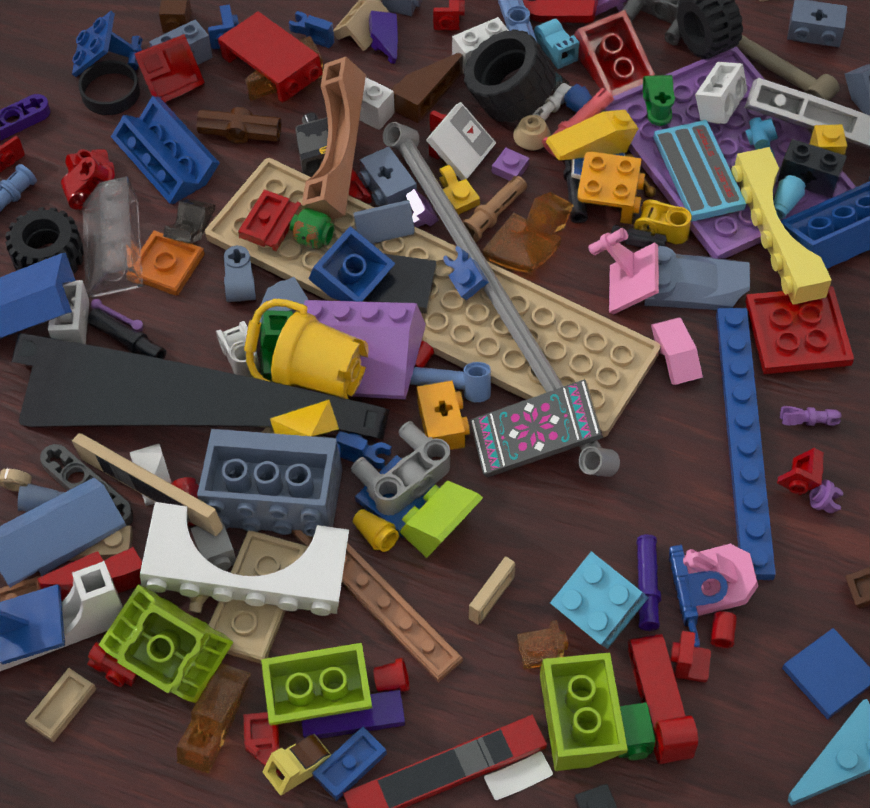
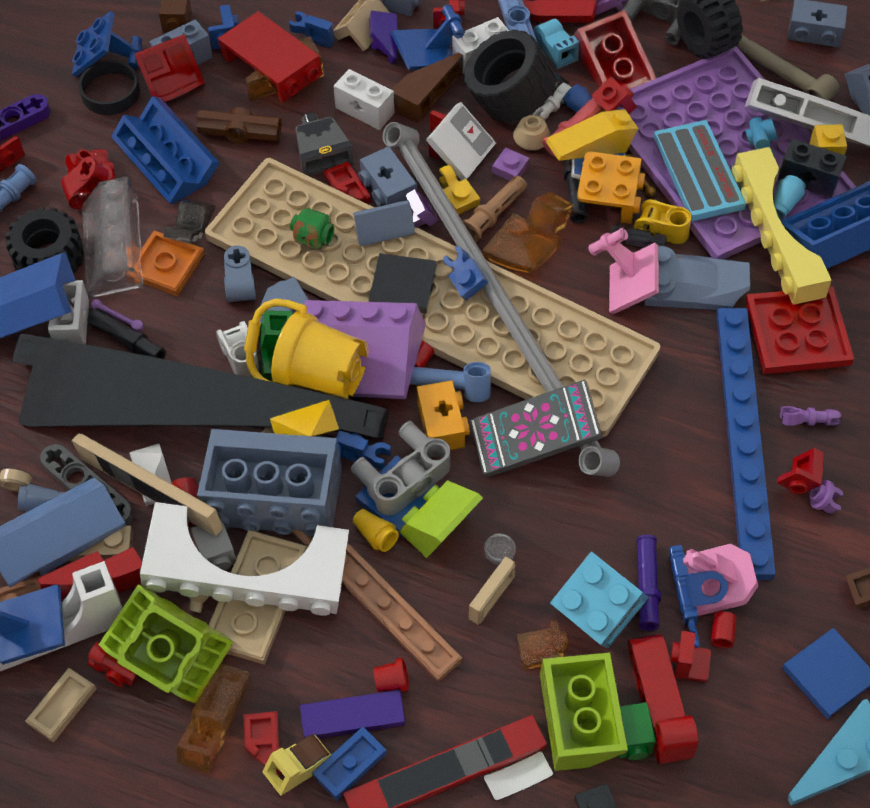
red plate [238,189,302,252] -> none
lime slope [261,643,372,726] -> none
nougat arch [302,57,366,220] -> none
blue slope [308,226,396,302] -> none
green piece [643,75,675,126] -> none
bright pink slope [651,317,703,385] -> none
white brick [695,62,748,124] -> none
none -> blue plate [391,4,465,71]
none -> clear plate [484,533,516,565]
none -> red bracket [592,77,637,114]

